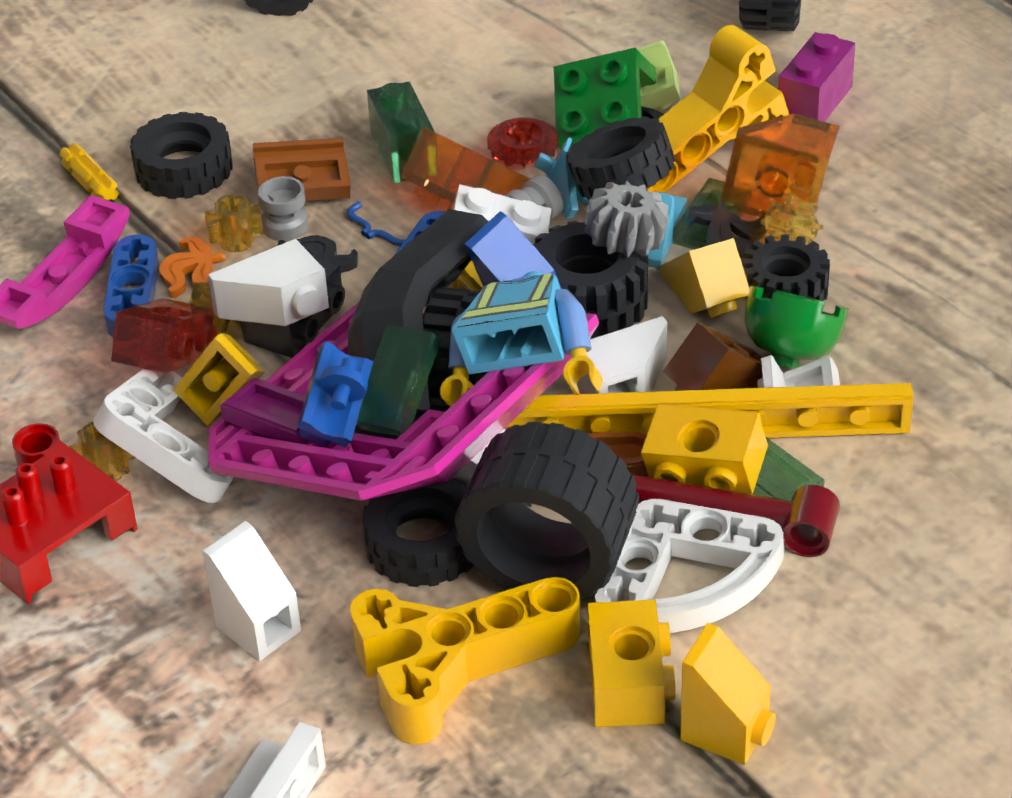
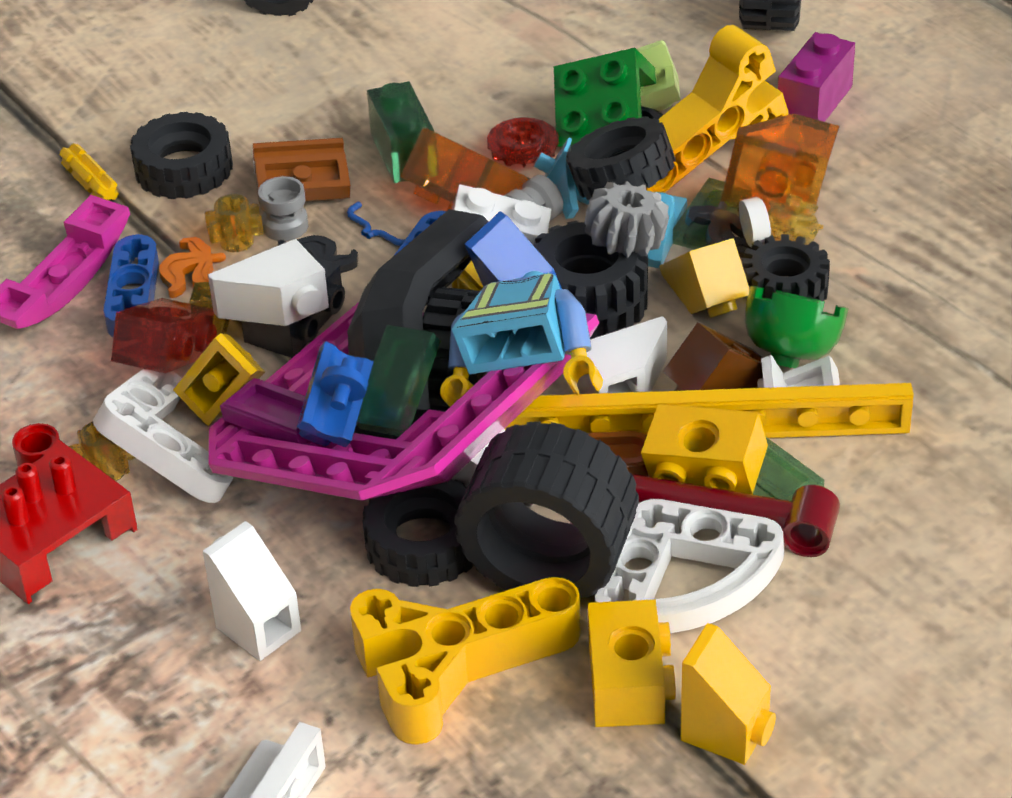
none -> white tile [739,197,771,247]

